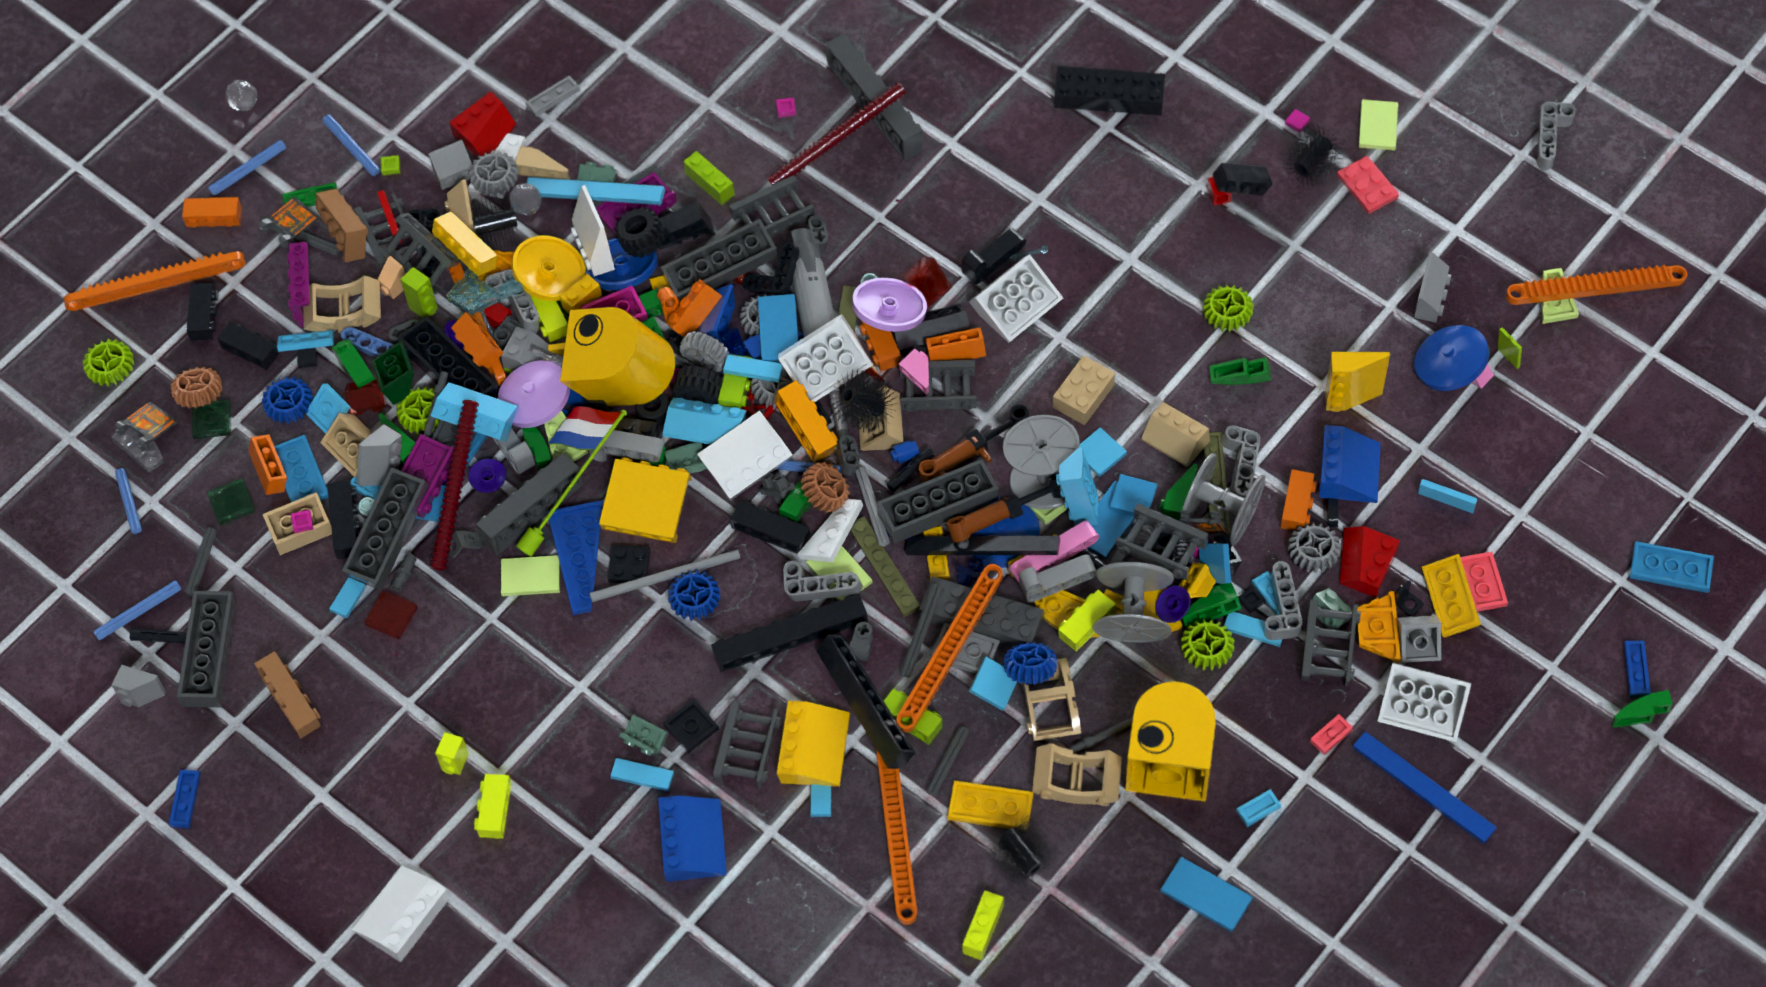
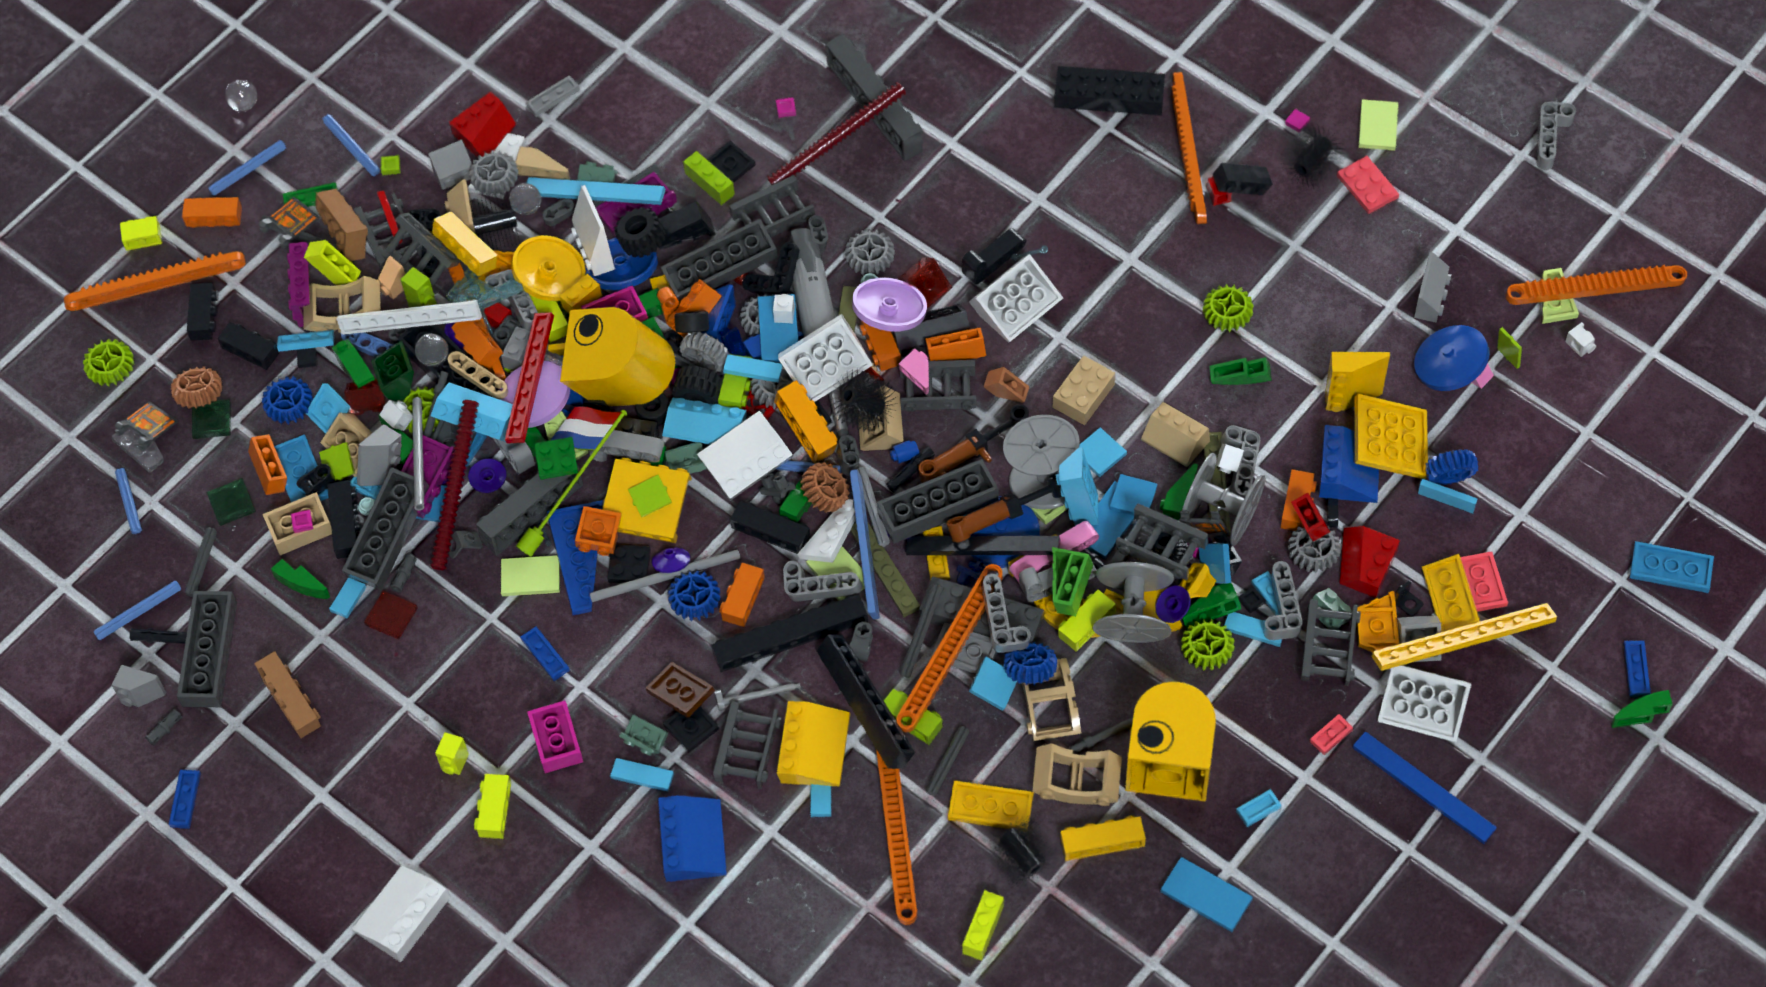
none -> neon yellow brick [120,216,162,251]
none -> dark grey pin [145,709,182,746]
none -> green slope [271,559,330,599]
none -> black piece [296,464,335,496]
none -> neon yellow brick [304,240,361,286]
none -> lime piece [319,442,355,481]
none -> white tile [337,300,482,335]
none -> white brick [379,400,413,431]
none -> light grey piece [412,397,424,511]
none -> clear piece [415,334,448,366]
none -> tan beam [448,351,508,399]
none -> red tile [505,312,554,443]
none -> blue tile [520,626,570,681]
none -> dark pink brick [527,700,583,773]
none -> green plate [535,437,578,480]
none -> dark grey beam [543,198,575,226]
none -> orange plate [575,506,622,556]
none -> lime piece [628,475,672,517]
none -> reddish brown plate [645,662,715,718]
none -> dark purple dish [652,547,690,573]
none -> black tyre [675,311,709,333]
none -> black plate [707,140,756,183]
none -> light grey piece [715,683,801,711]
none -> orange brick [719,563,765,627]
none -> white brick [773,294,795,323]
none -> light grey gear [845,229,895,276]
none -> medium blue tile [850,470,880,620]
none -> light grey beam [982,574,1031,653]
none -> nougat slope [984,367,1030,403]
none -> bright green wedge [1052,547,1093,617]
none -> yellow brick [1060,816,1146,861]
none -> orange gear [1171,72,1207,224]
none -> white brick [1216,443,1244,474]
none -> red brick [1291,493,1330,541]
none -> yellow plate [1354,394,1428,479]
none -> yellow plate [1372,603,1557,671]
none -> blue gear [1426,449,1478,485]
none -> white brick [1565,322,1596,357]

